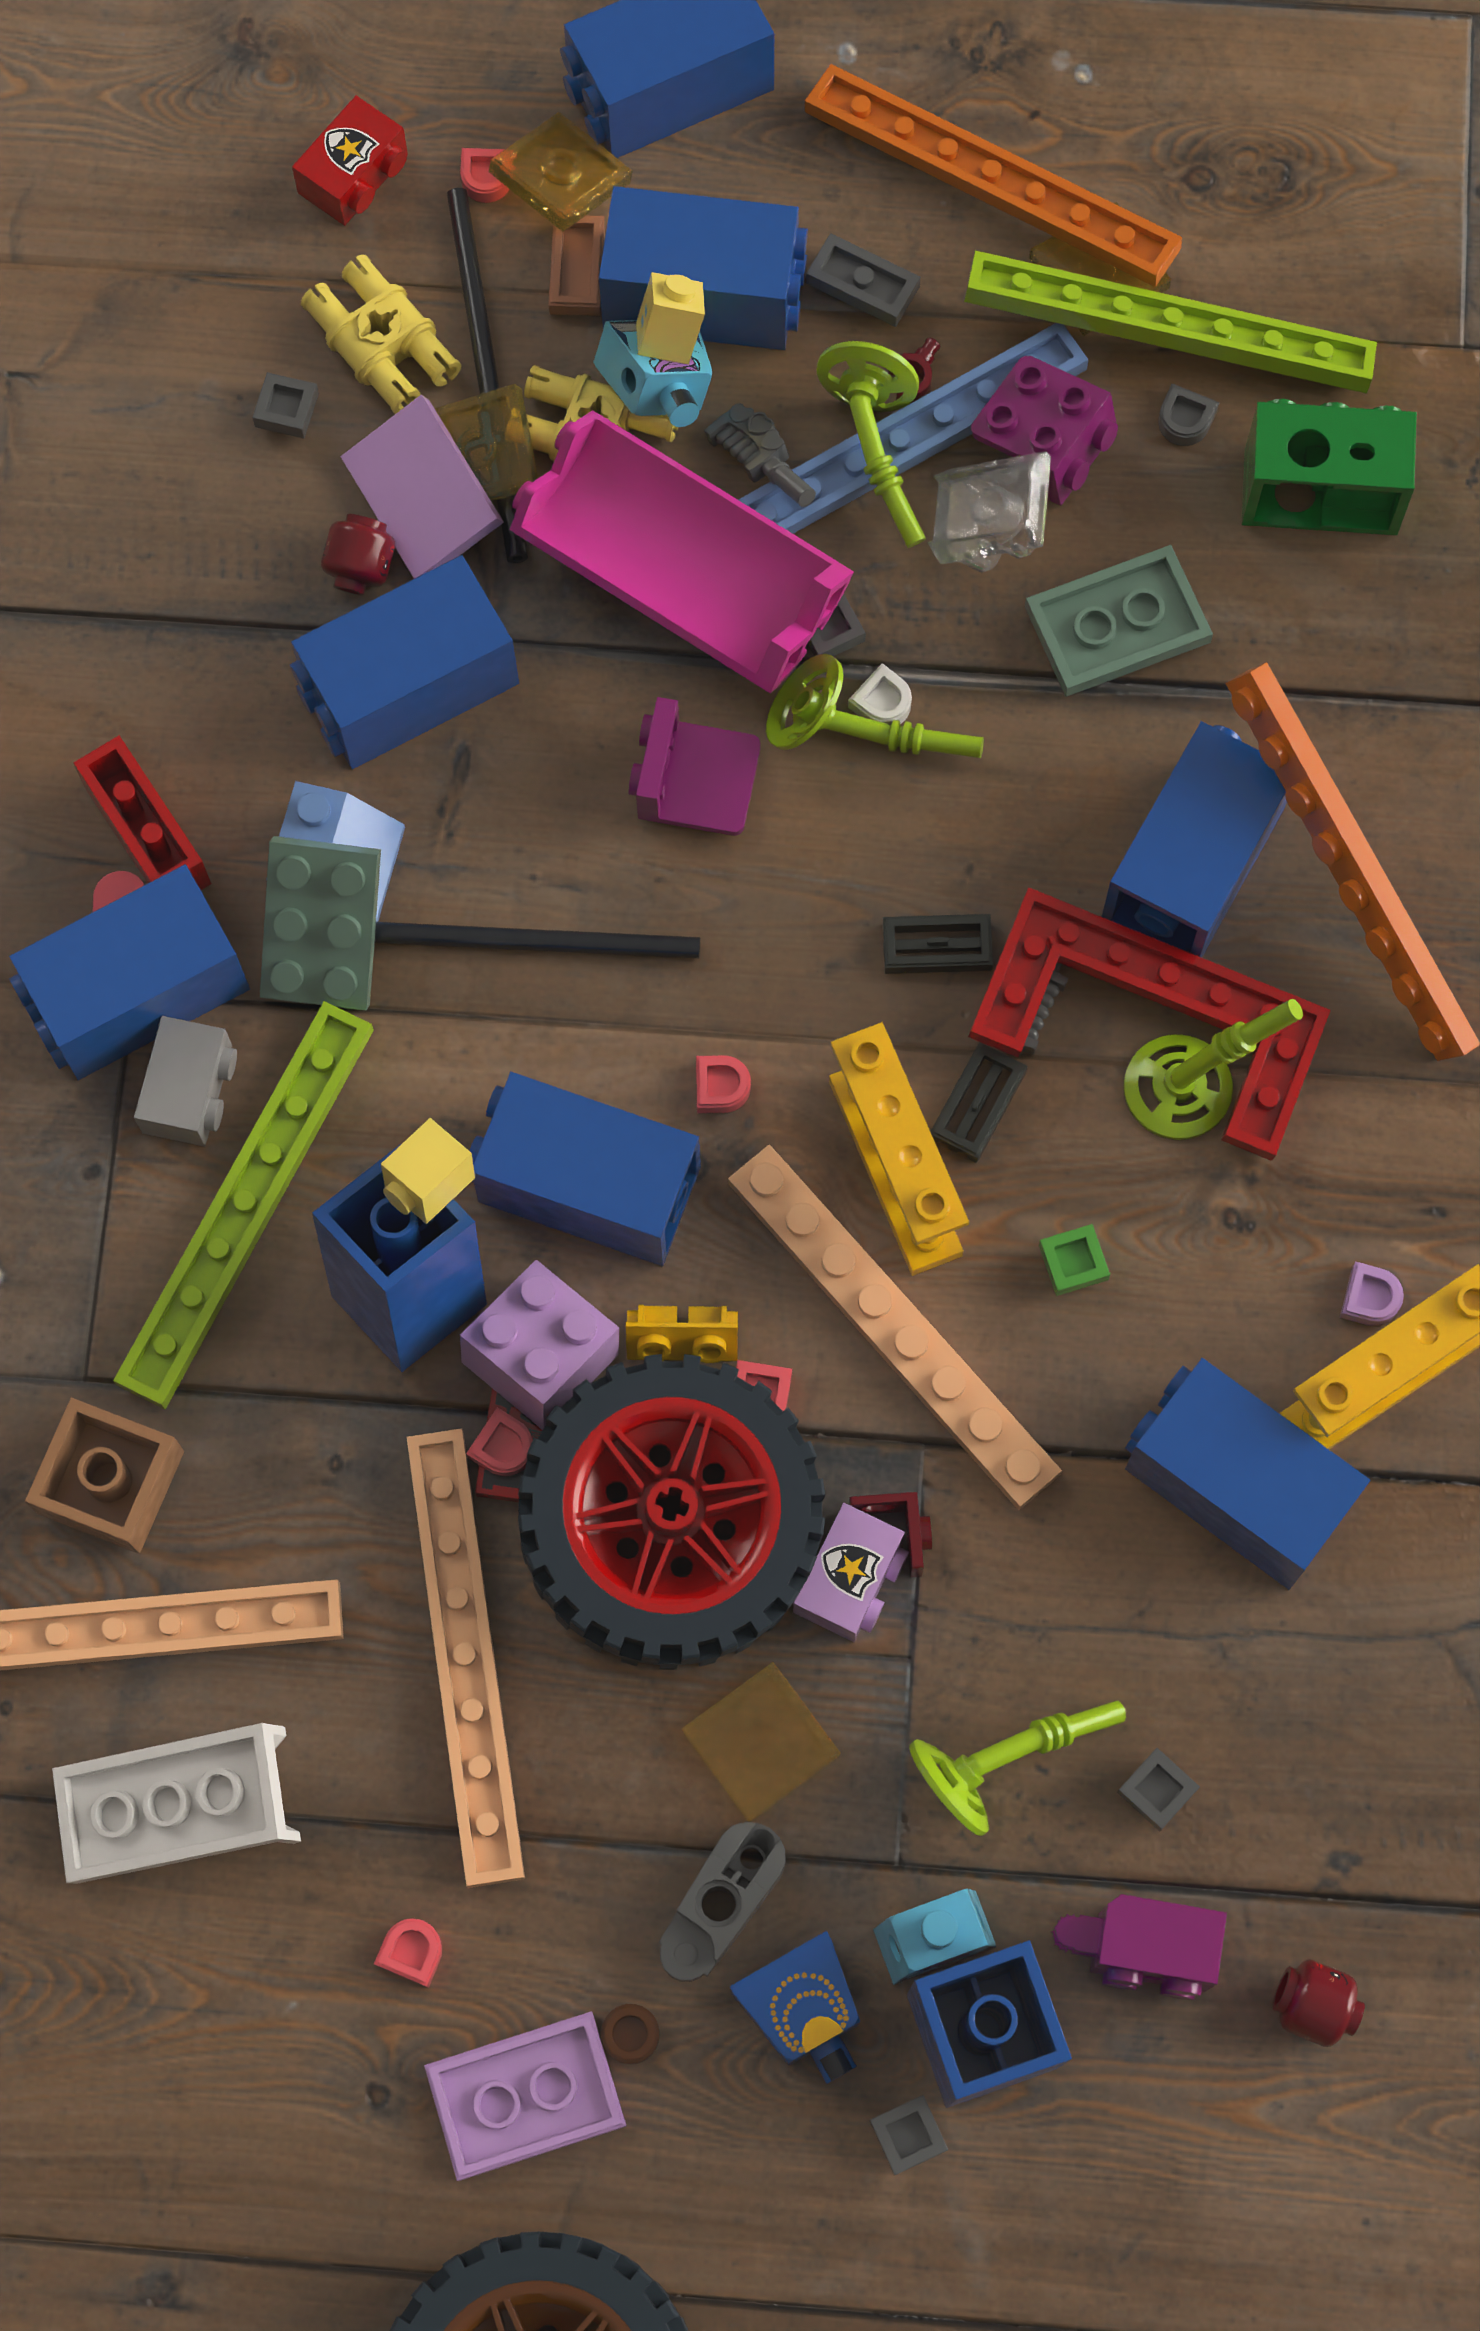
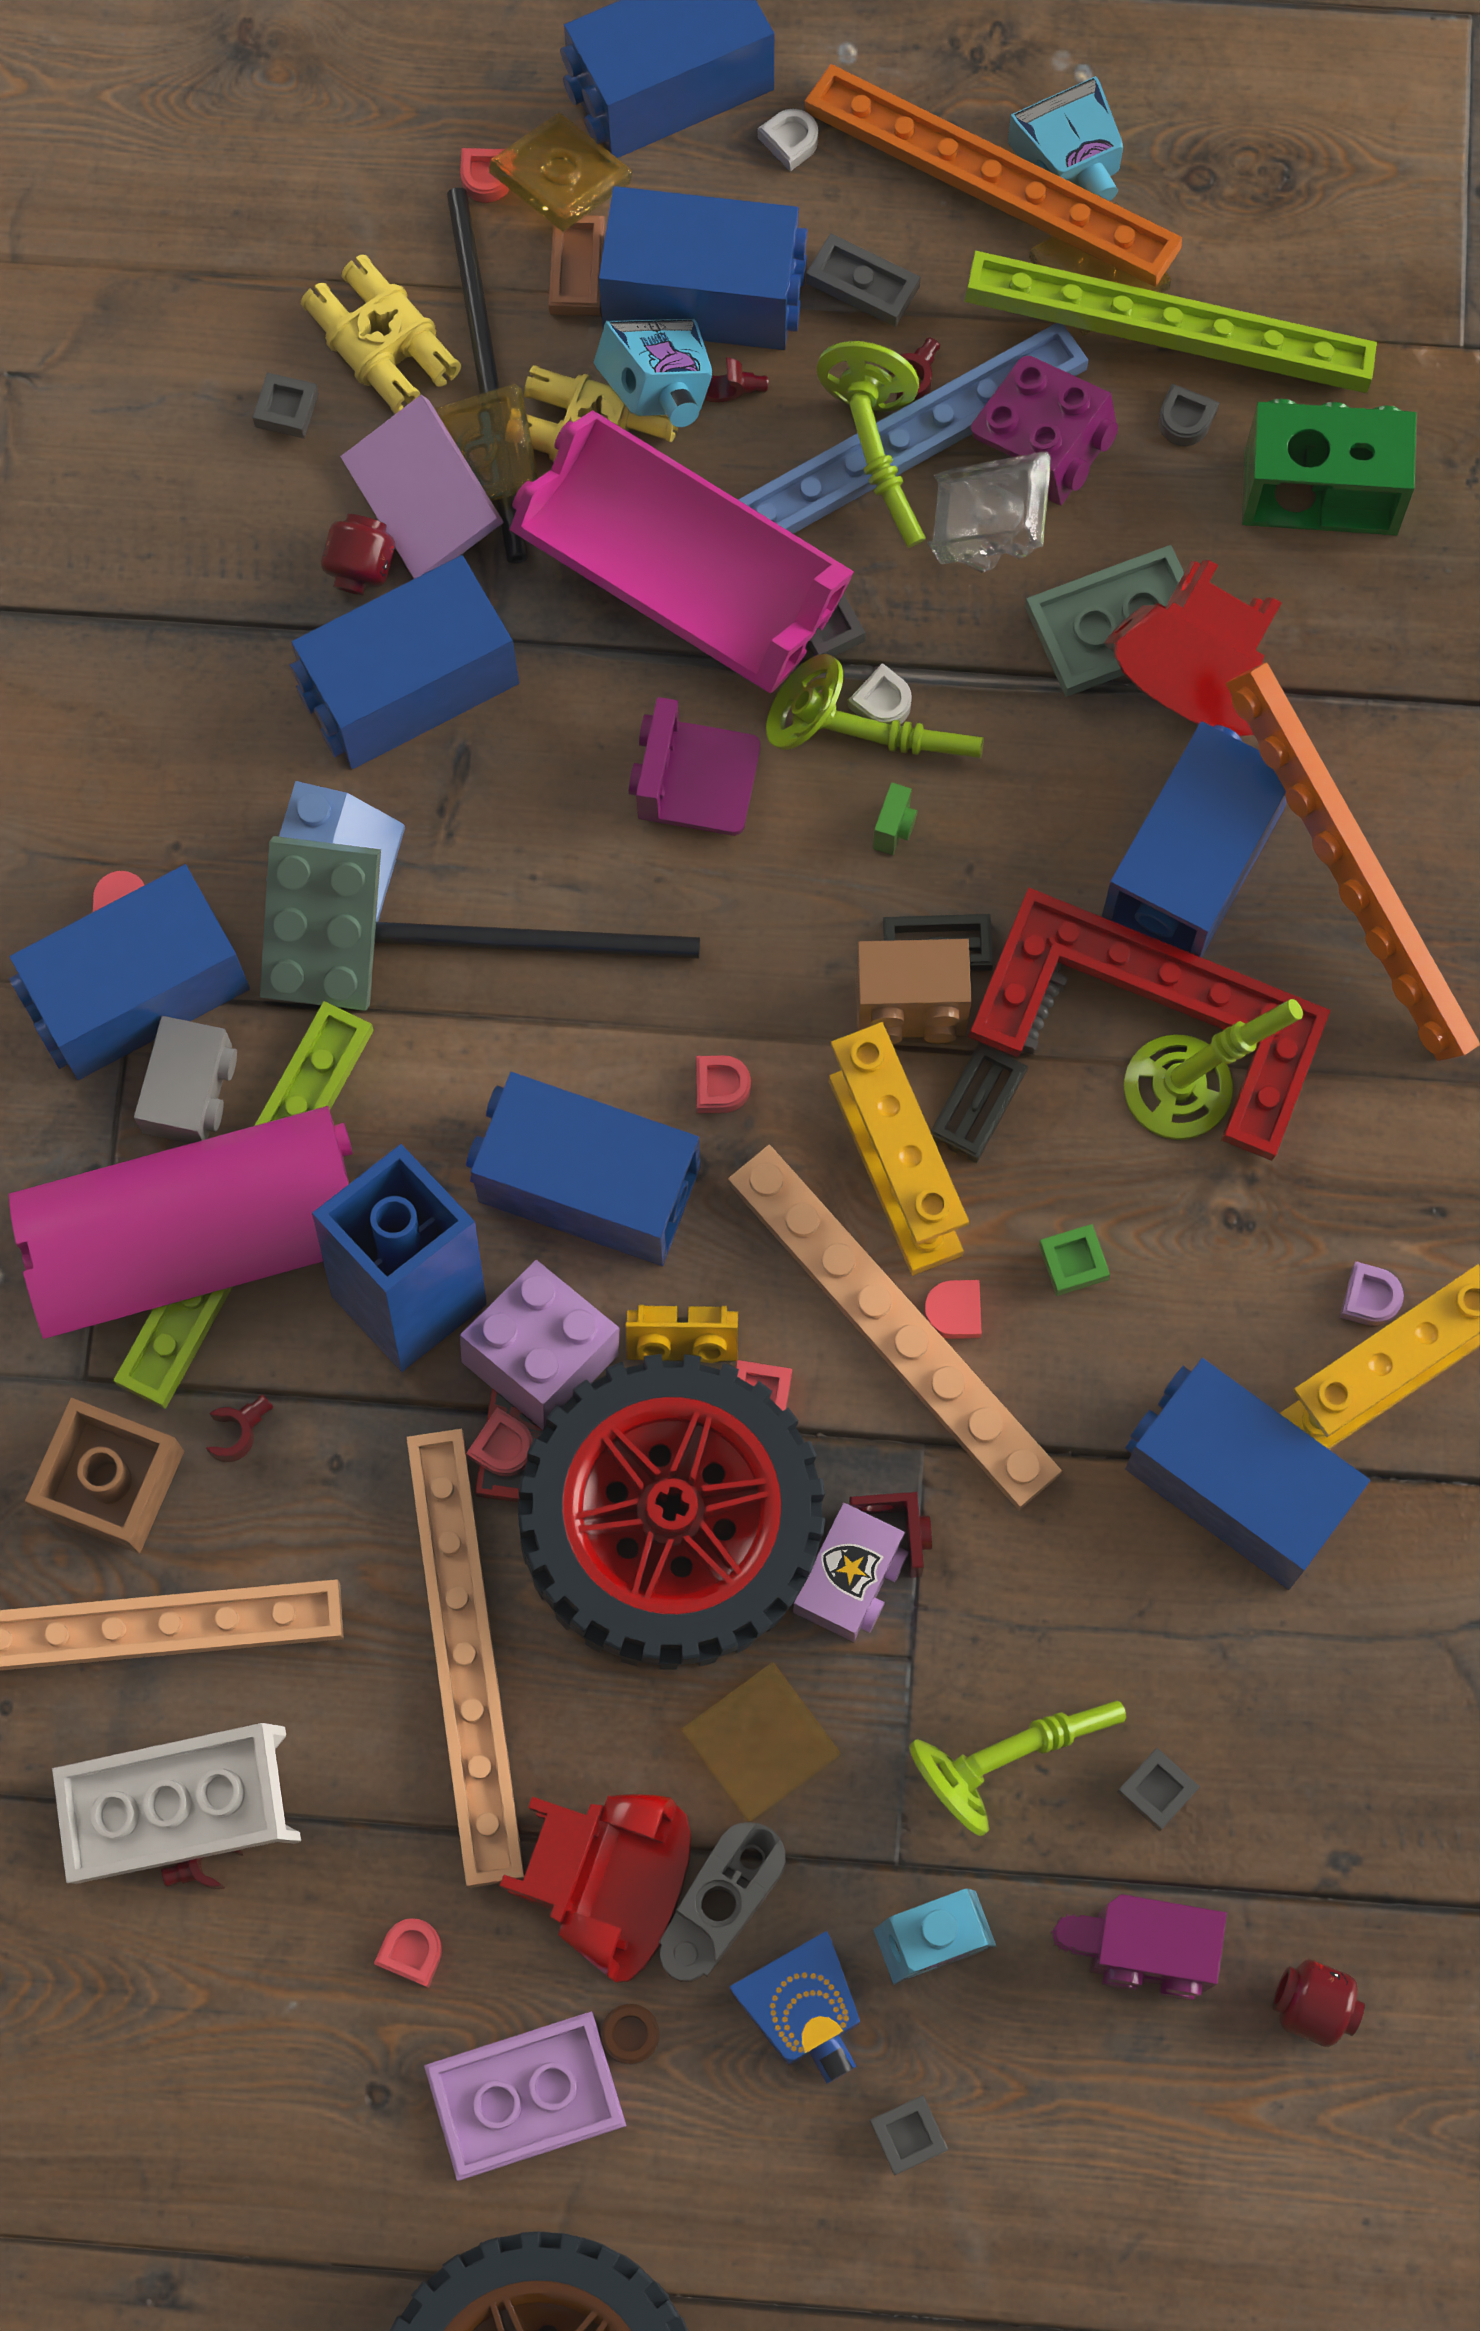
red brick [73,735,212,890] -> none
red brick [292,95,408,226] -> none
light yellow brick [381,1118,475,1224] -> none
light yellow brick [636,272,705,365] -> none
dark grey piece [704,403,816,507] -> none
blue brick [907,1940,1072,2108] -> none
none -> dark pink cylinder [8,1106,353,1339]
none -> dark red piece [161,1850,243,1889]
none -> dark red piece [206,1394,273,1462]
none -> red piece [500,1794,692,1983]
none -> dark red piece [704,357,769,402]
none -> white tile [758,109,818,172]
none -> medium nougat brick [856,939,971,1044]
none -> bright green plate [873,782,918,855]
none -> coral tile [924,1280,982,1339]
none -> medium azure torso [1008,76,1123,201]
none -> red piece [1104,560,1282,736]

